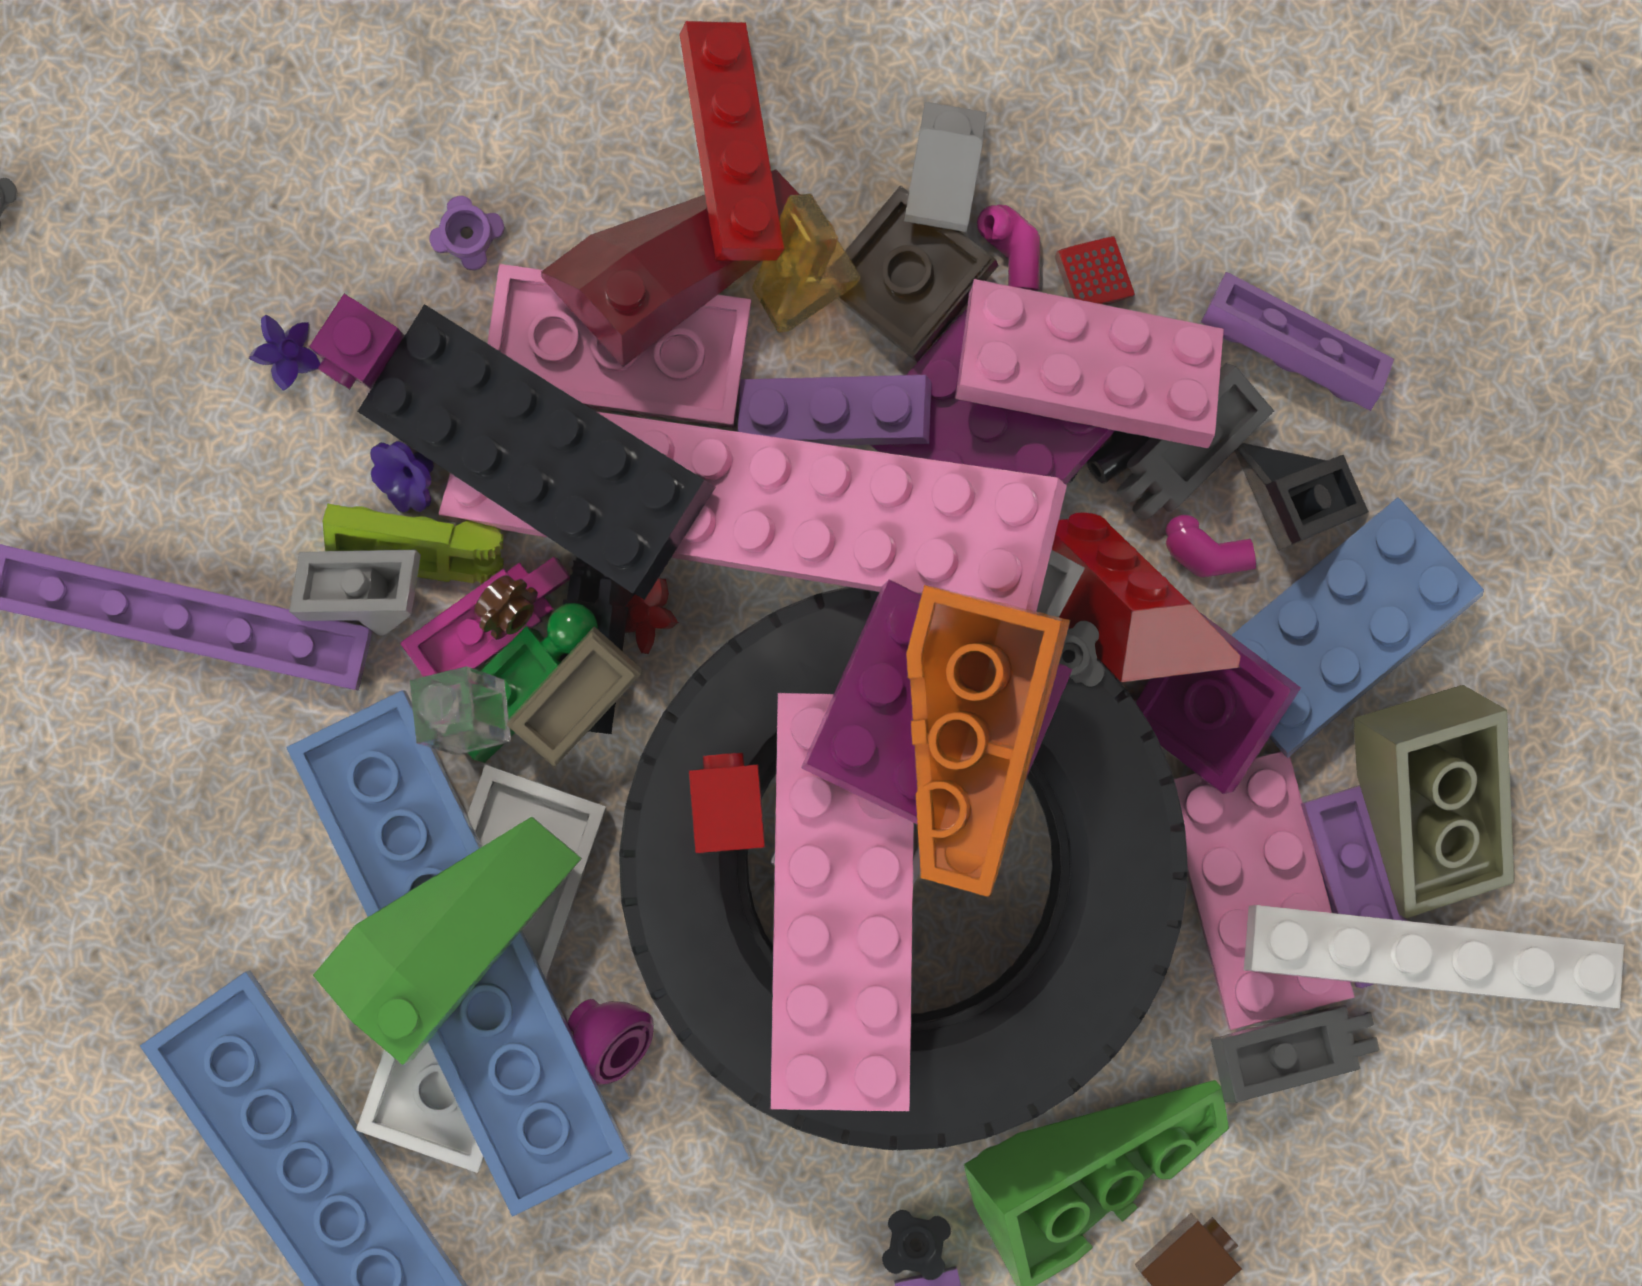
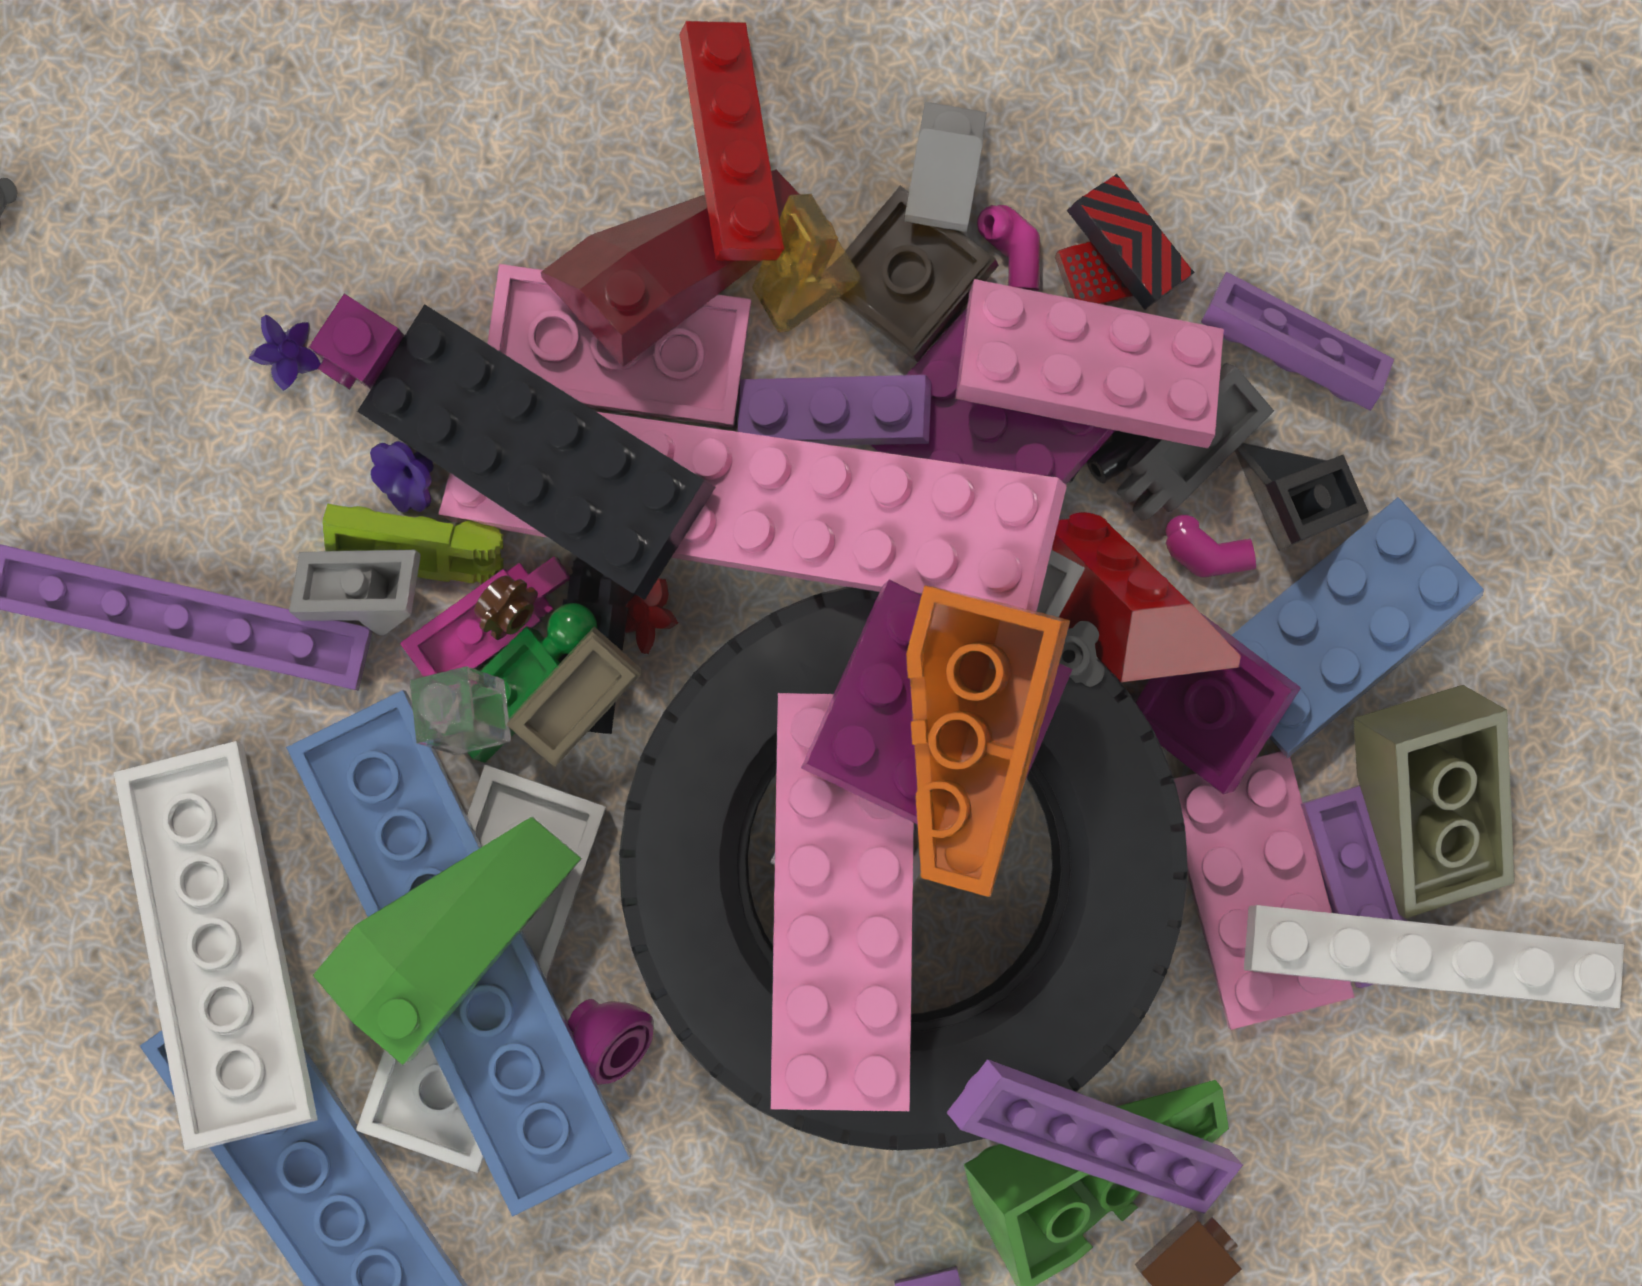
medium lavender plate [429,196,504,270] -> none
red brick [689,753,765,853] -> none
black plate [882,1210,951,1280] -> none
dark grey hinge [1211,1005,1380,1103] -> none
none -> white plate [114,741,318,1151]
none -> medium lavender plate [947,1059,1243,1214]
none -> black tile [1067,174,1195,310]

